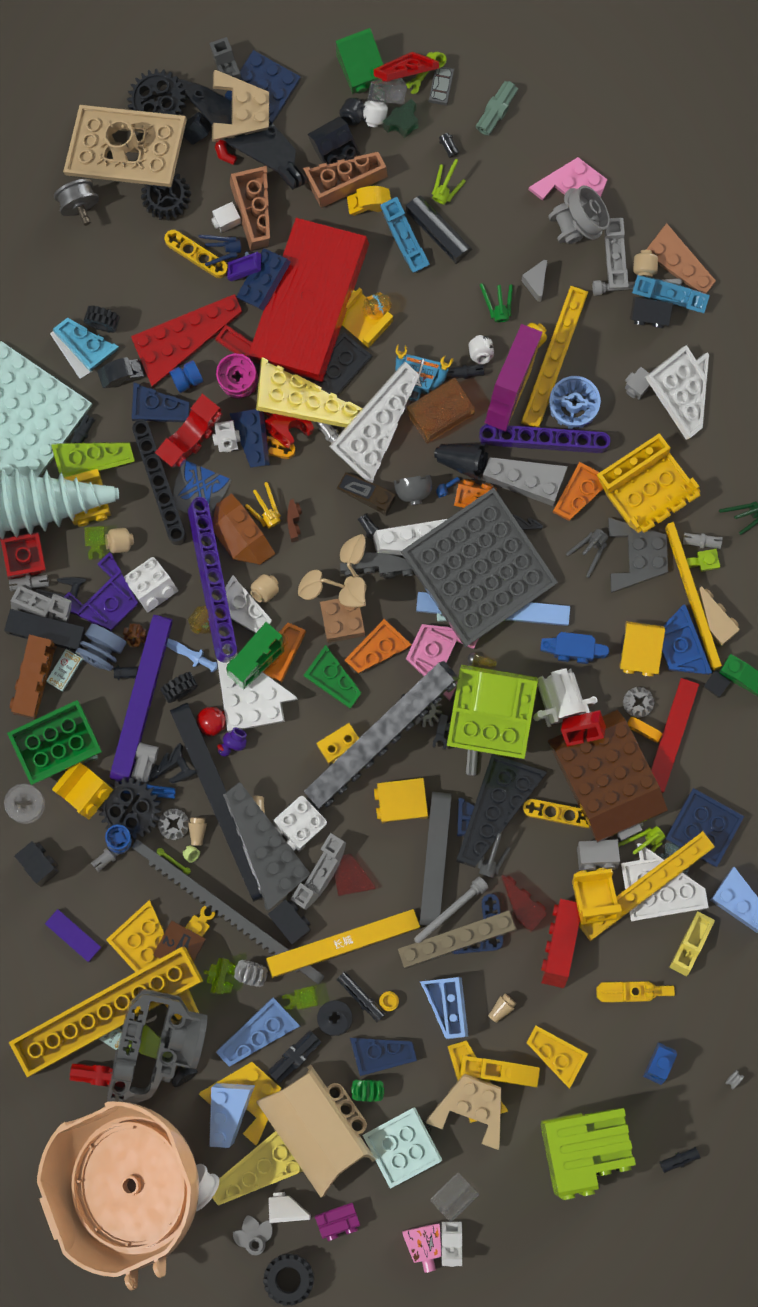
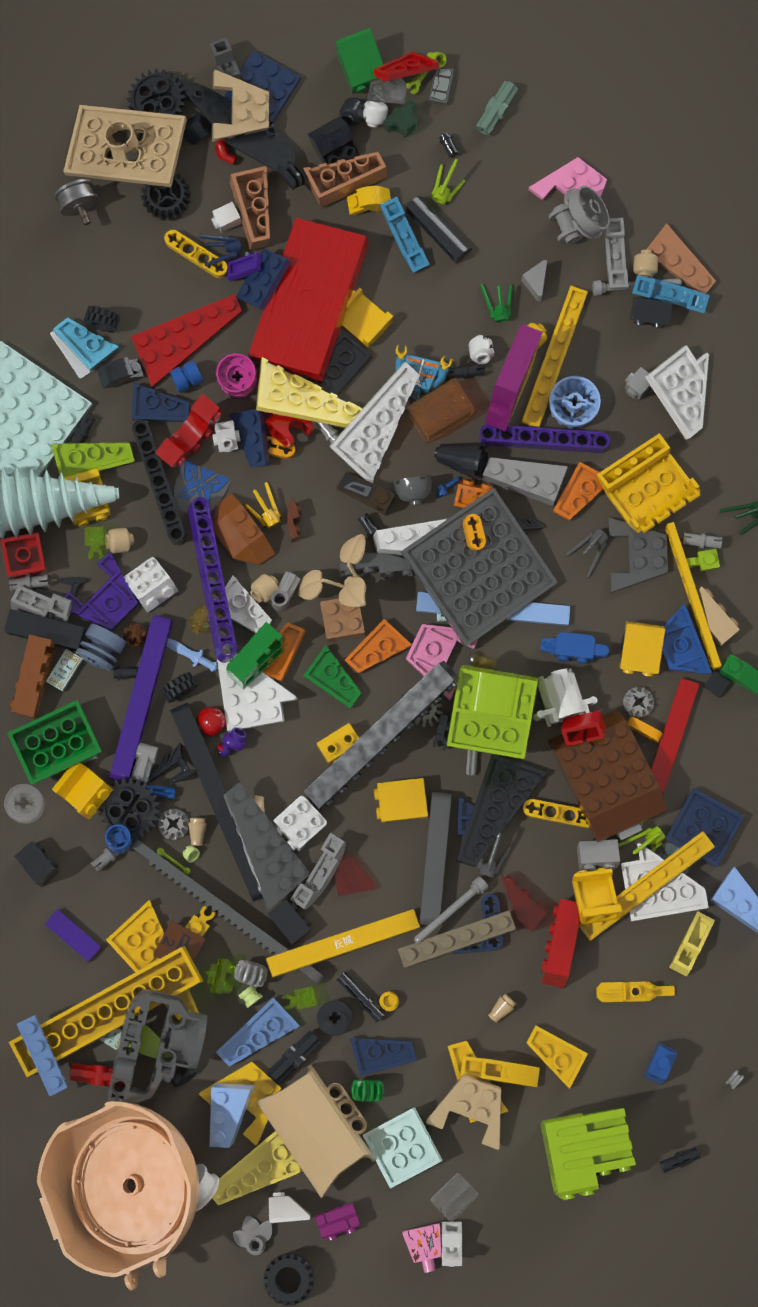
red tile [215,324,252,358] -> none
clear yellow head [362,292,392,320] -> none
light blue wedge [420,977,468,1039] -> none
none -> medium blue plate [17,1015,68,1096]
none -> yellowish green wheel [238,985,263,1008]
none -> light grey piece [271,572,301,611]
none -> light orange beam [463,514,486,551]

